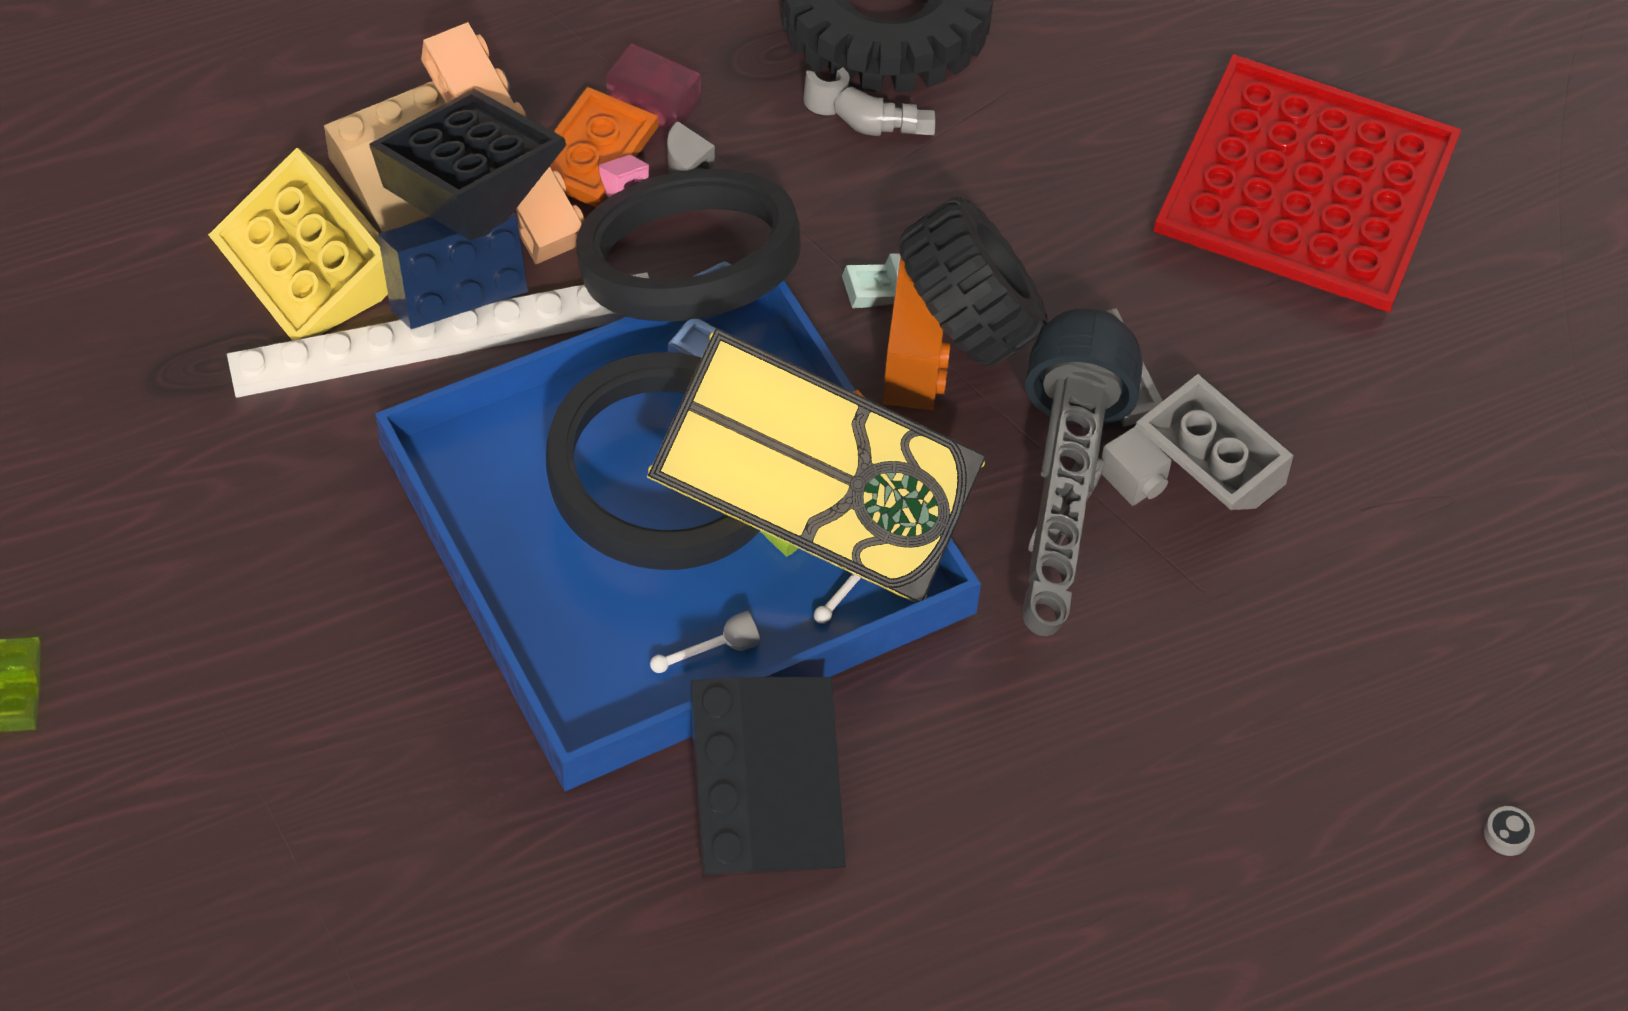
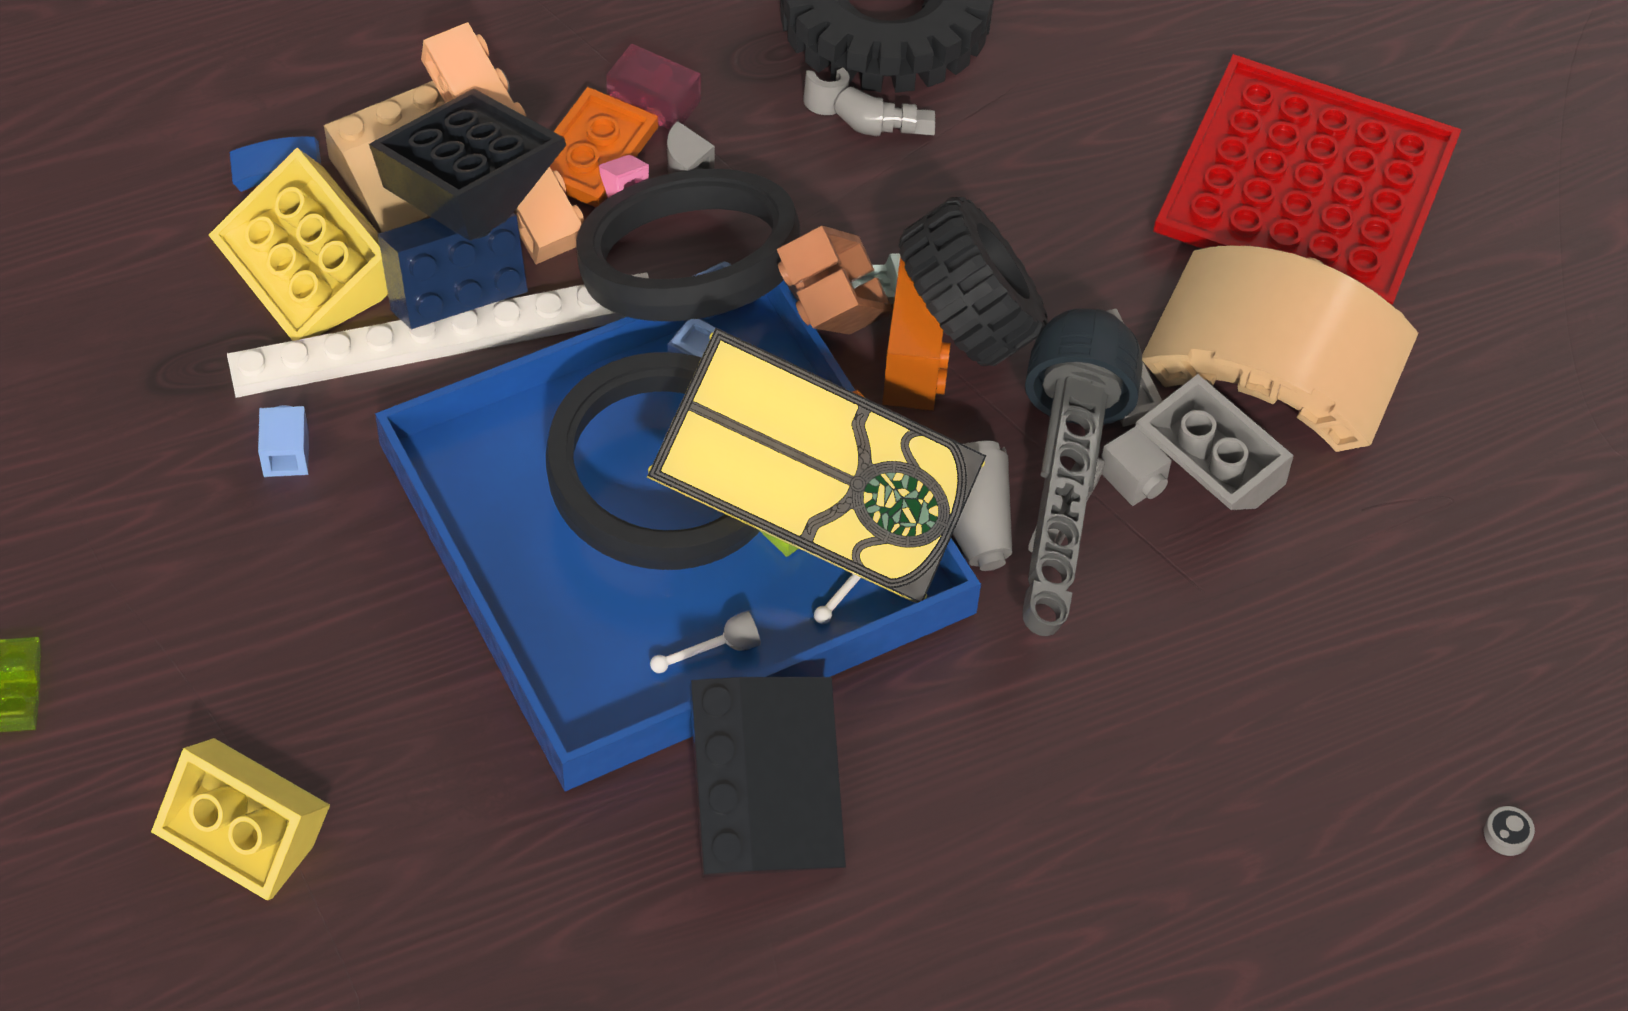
none -> light yellow slope [151,738,330,901]
none -> blue slope [230,136,321,192]
none -> light blue brick [258,405,309,477]
none -> nougat piece [776,226,893,335]
none -> light grey cone [953,441,1012,571]
none -> tan panel [1142,246,1419,452]

